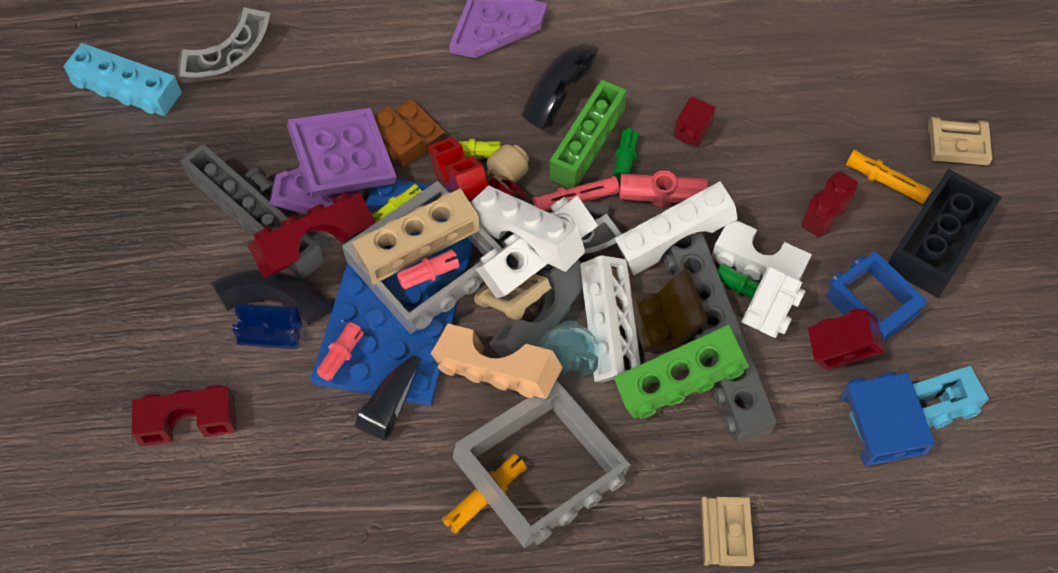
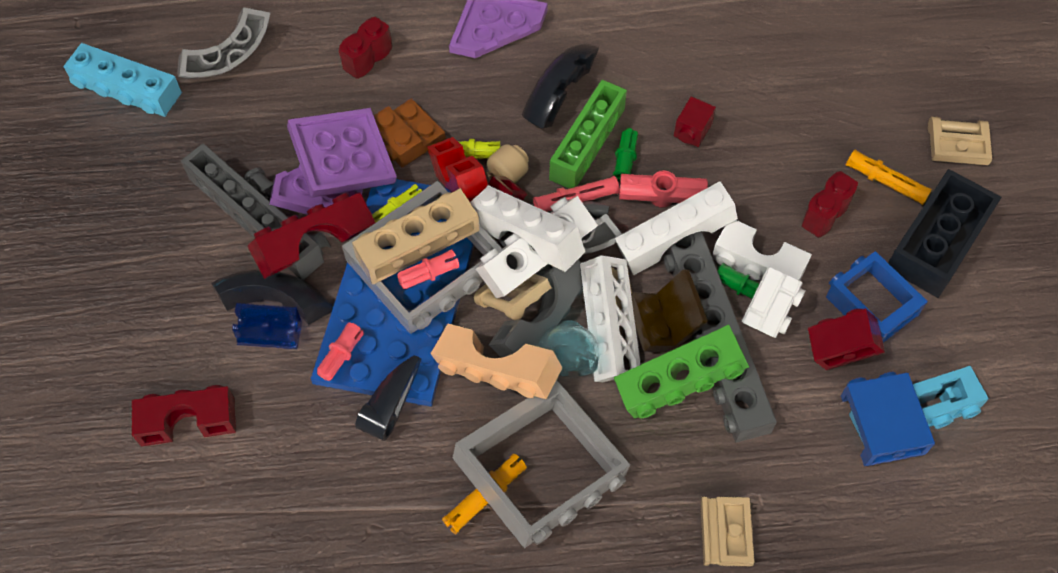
none -> dark red brick [339,16,392,79]

